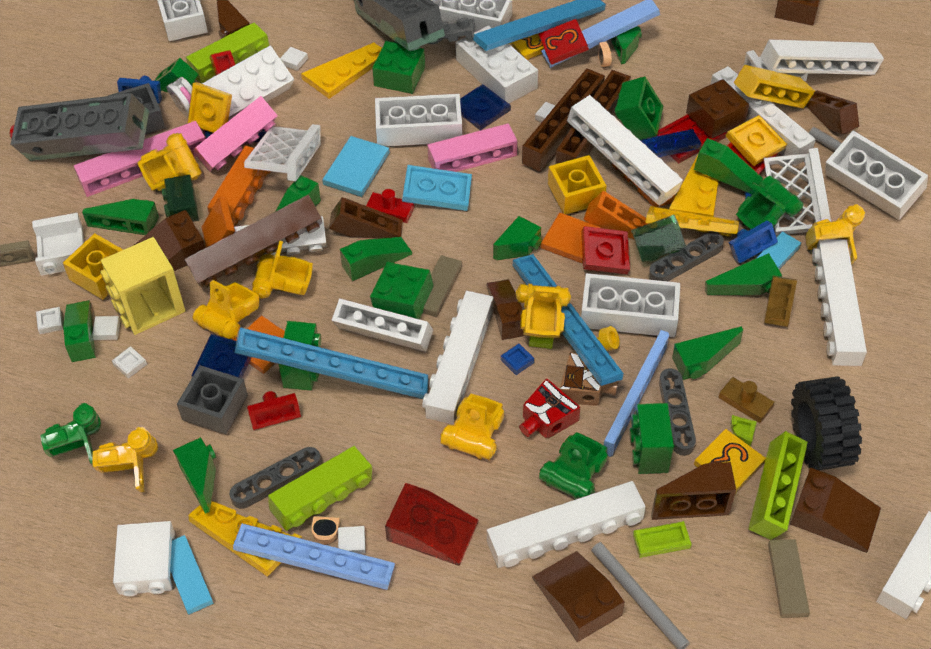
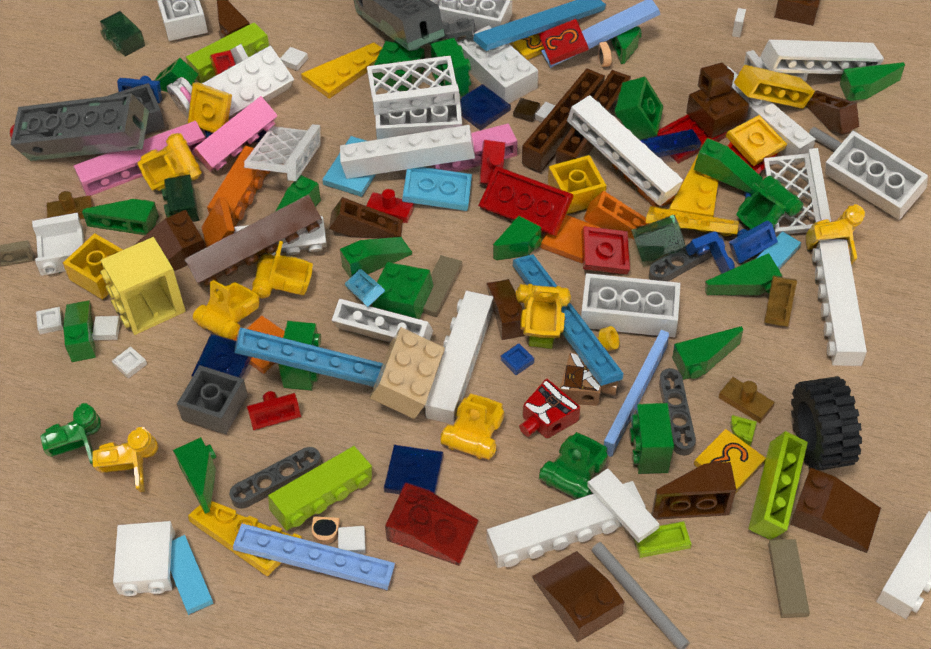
none -> pearl gold tile [46,191,93,219]
none -> clear green brick [100,11,145,57]
none -> white tile [231,44,249,64]
none -> white brick [340,125,475,179]
none -> medium azure tile [344,269,385,307]
none -> white fence [367,56,459,115]
none -> tan brick [370,327,445,419]
none -> clear blue tile [384,445,444,500]
none -> green brick [431,38,471,97]
none -> red tile [478,166,574,237]
none -> red tile [479,140,506,185]
none -> dark brown tile [513,98,540,122]
none -> white tile [587,469,660,543]
none -> blue bracket [685,231,735,274]
none -> reddish brown brick [698,62,734,97]
none -> white tile [732,8,746,38]
none -> green slope [840,62,905,101]

